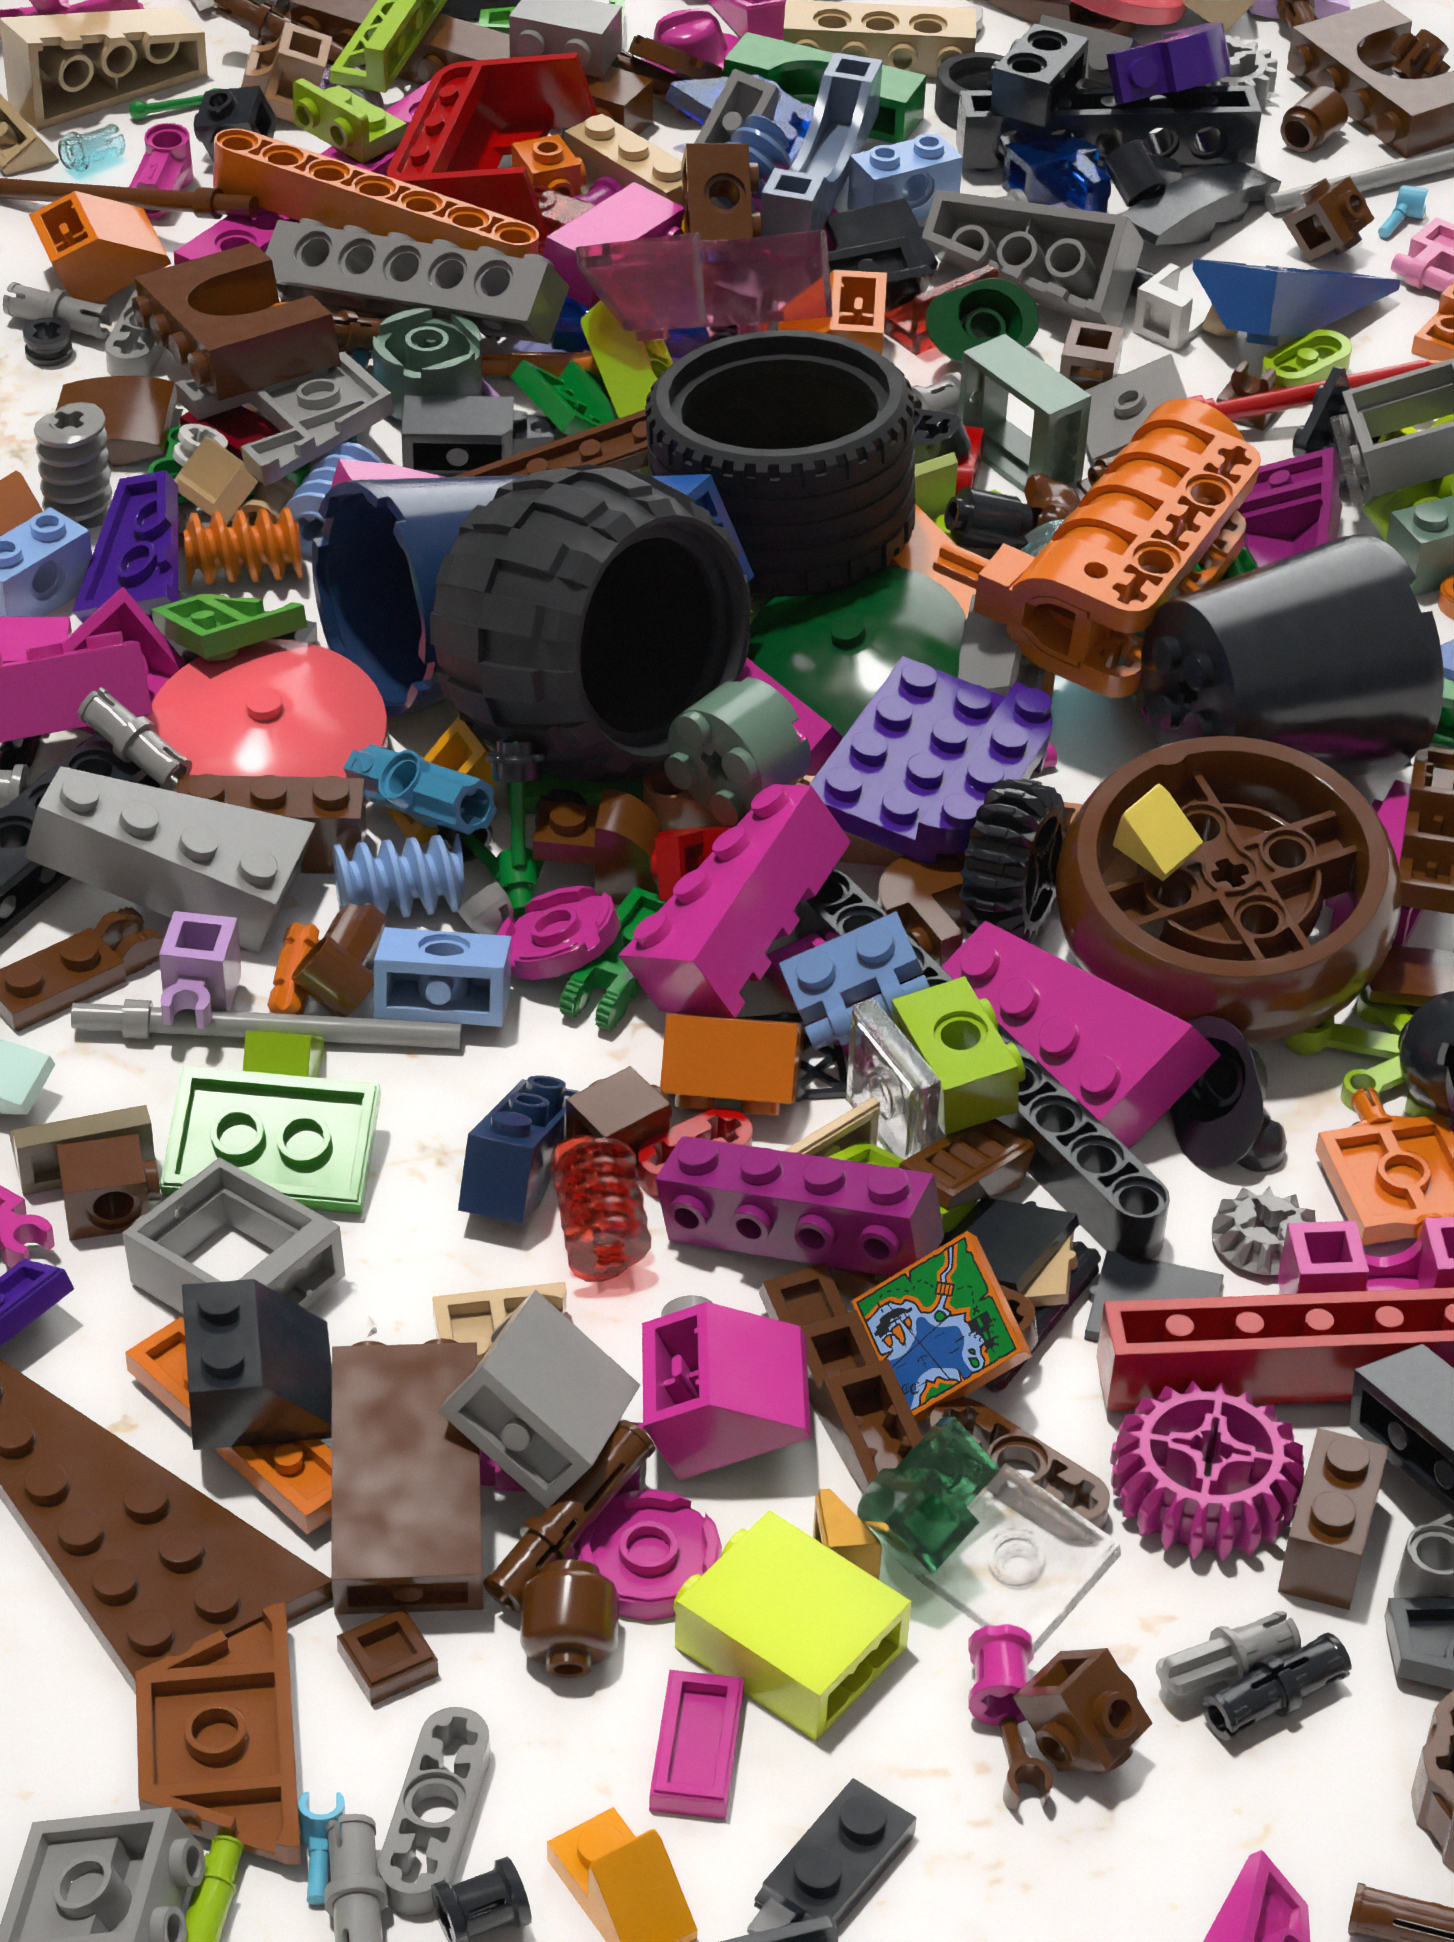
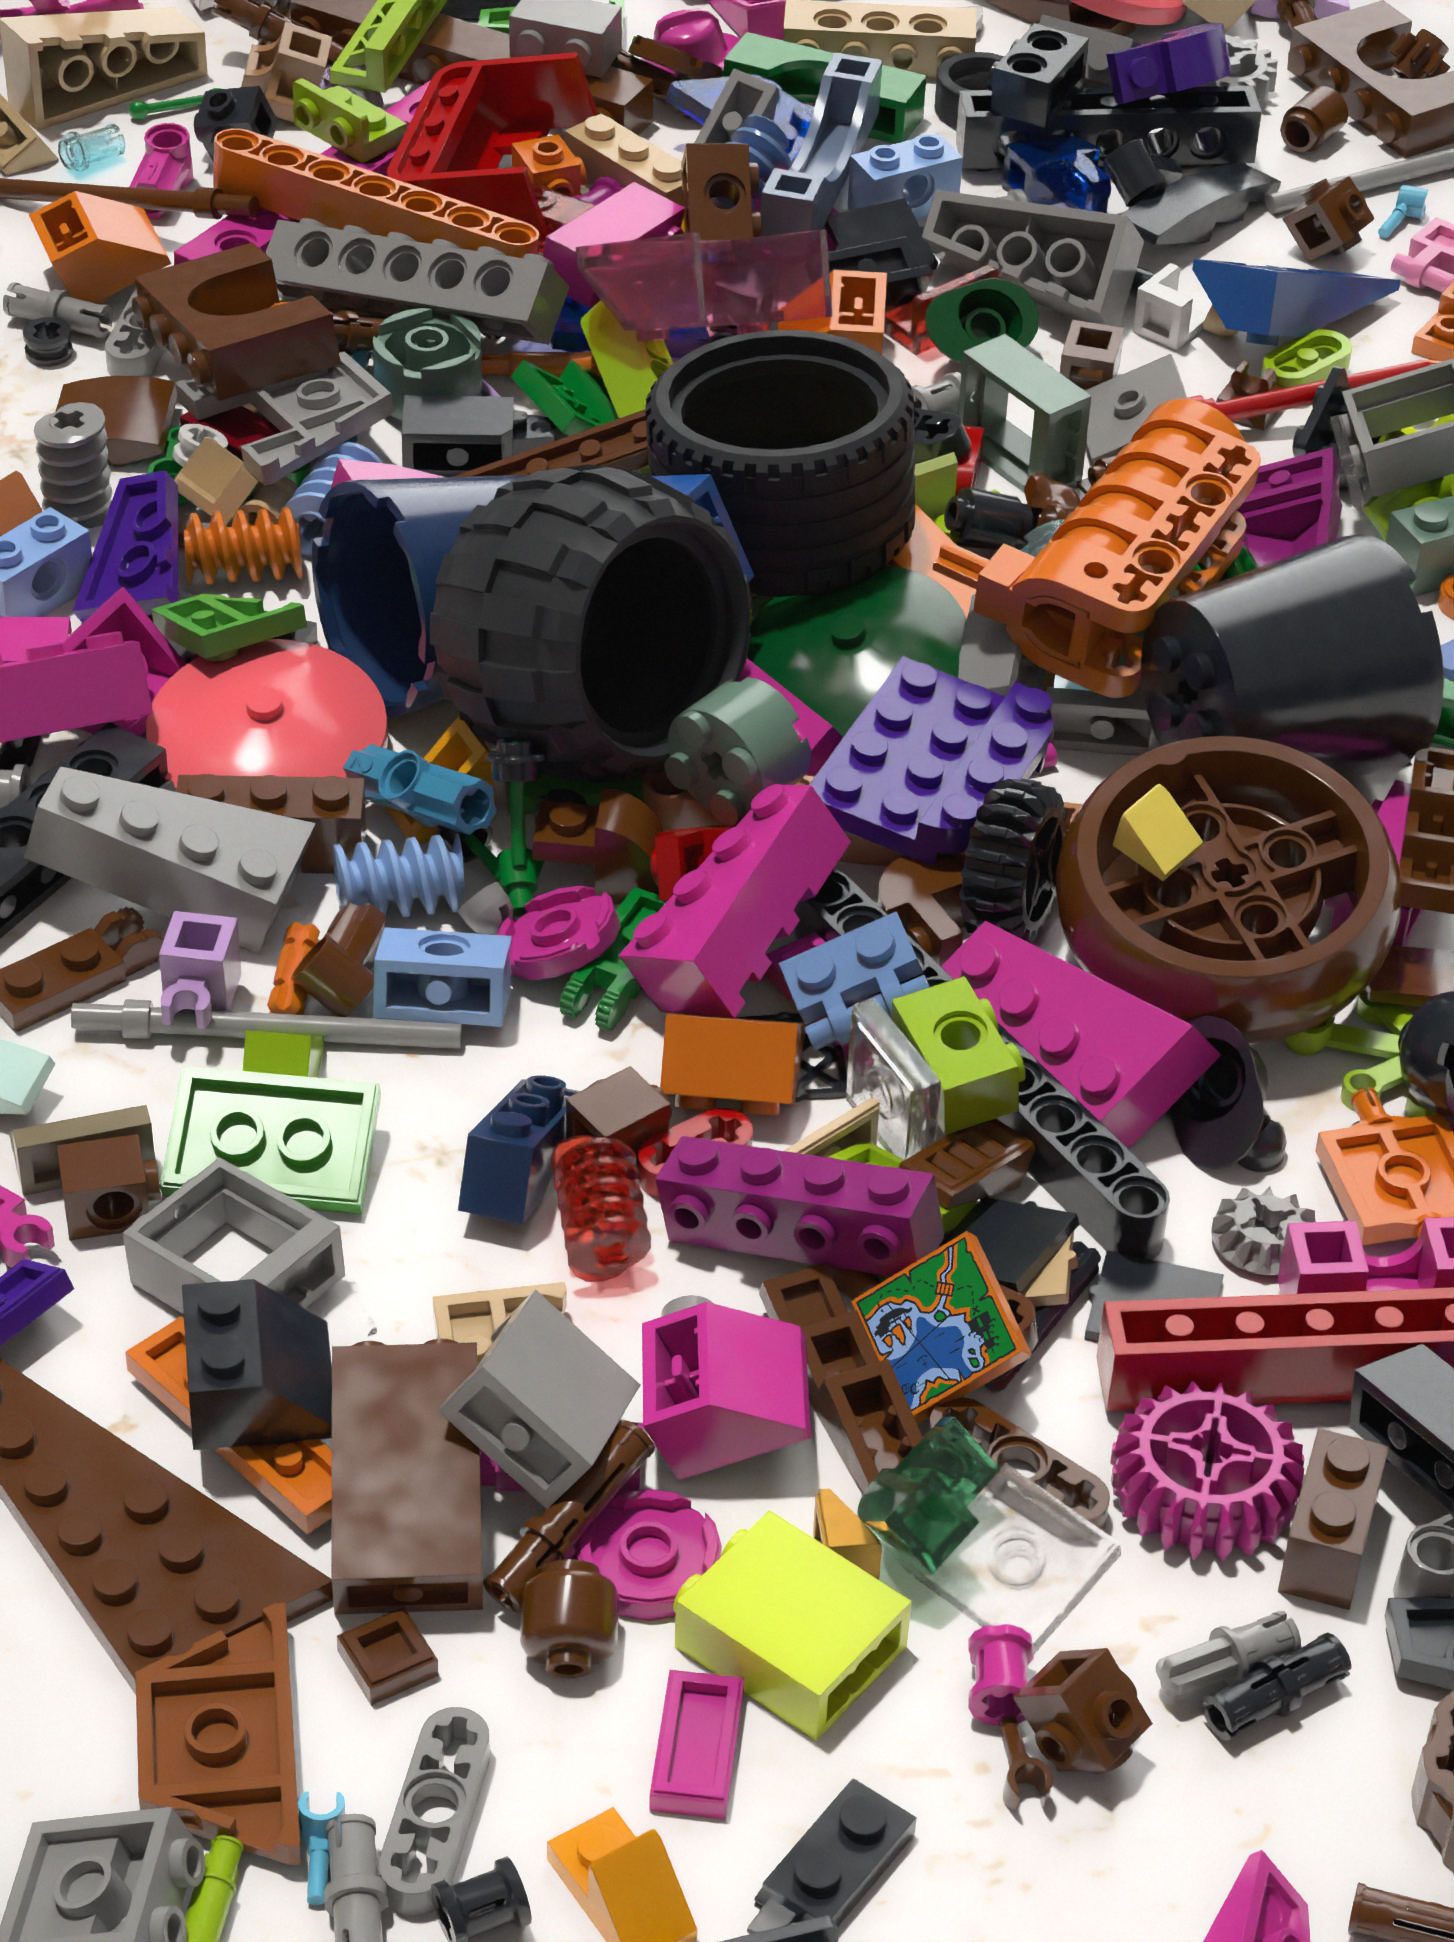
light grey pin [78,687,192,791] -> none
none -> light grey slope [1046,668,1160,756]

